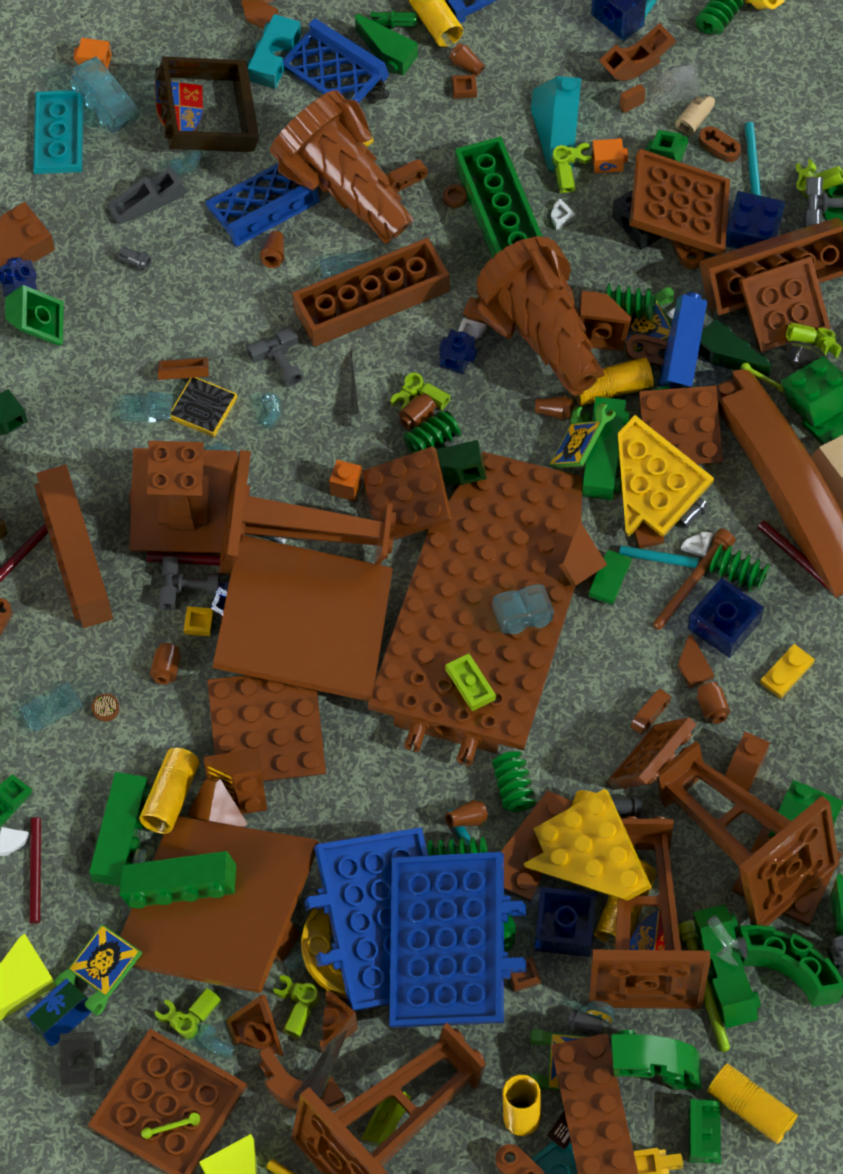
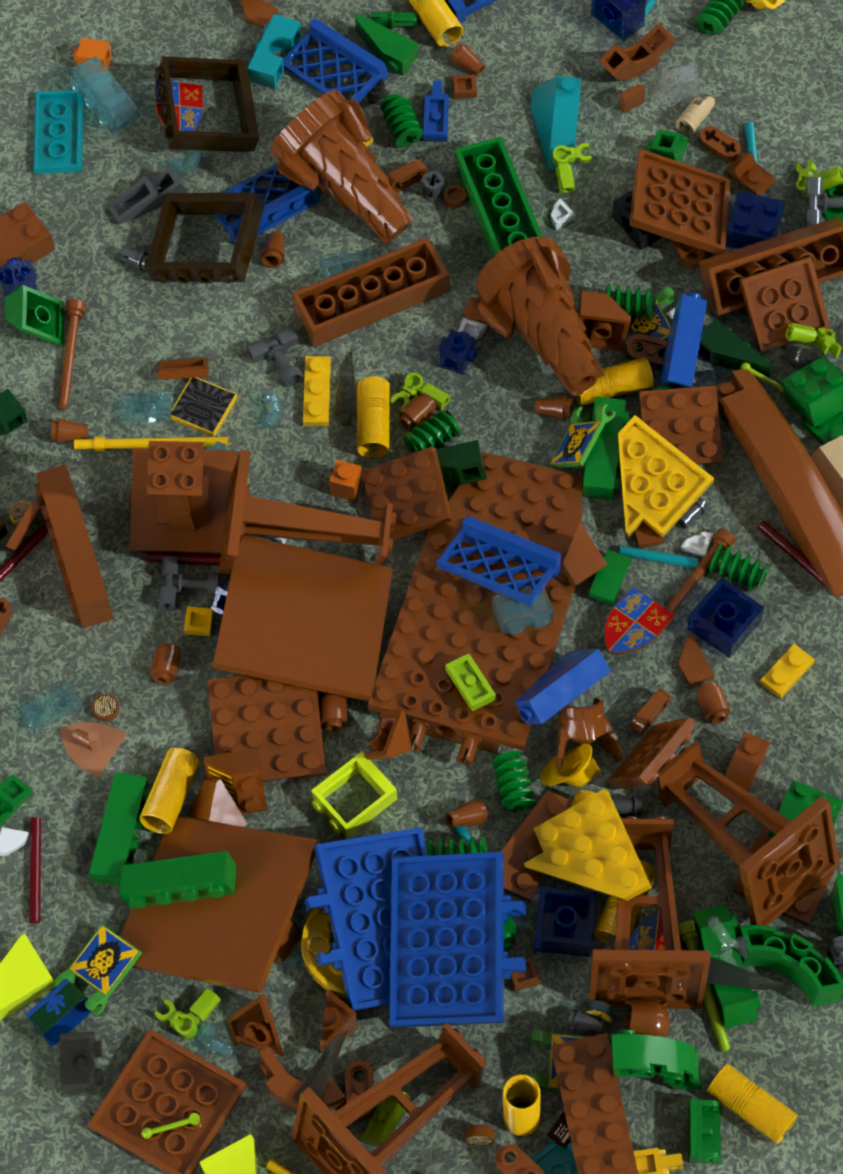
lime bar [273,975,320,1039] -> none
orange brick [592,138,628,173] -> none
none -> dark orange tile [6,501,41,552]
none -> tile [9,501,31,526]
none -> dark orange cone [51,418,88,443]
none -> dark orange piece [58,299,86,410]
none -> nougat shield [60,722,127,778]
none -> yellow bar [74,436,228,452]
none -> dark brown window [145,193,264,284]
none -> yellow plate [303,356,331,426]
none -> neon yellow window [311,751,397,839]
none -> dark orange brick [320,692,347,732]
none -> dark orange plate [345,1060,375,1119]
none -> yellow piece [356,376,390,457]
none -> dark orange slope [364,710,412,760]
none -> green piece [380,94,423,148]
none -> dark grey bush [422,171,444,202]
none -> blue hinge [423,80,449,141]
none -> blue fence [437,515,561,606]
none -> dark orange tile [465,1125,495,1146]
none -> blue slope [515,649,611,724]
none -> yellow piece [539,744,601,788]
none -> dark orange helmet [556,698,623,770]
none -> shield [604,587,676,654]
none -> dark orange helmet [623,999,670,1037]
none -> clear smoke bar [706,957,783,990]
none -> dark orange slope [725,152,776,198]

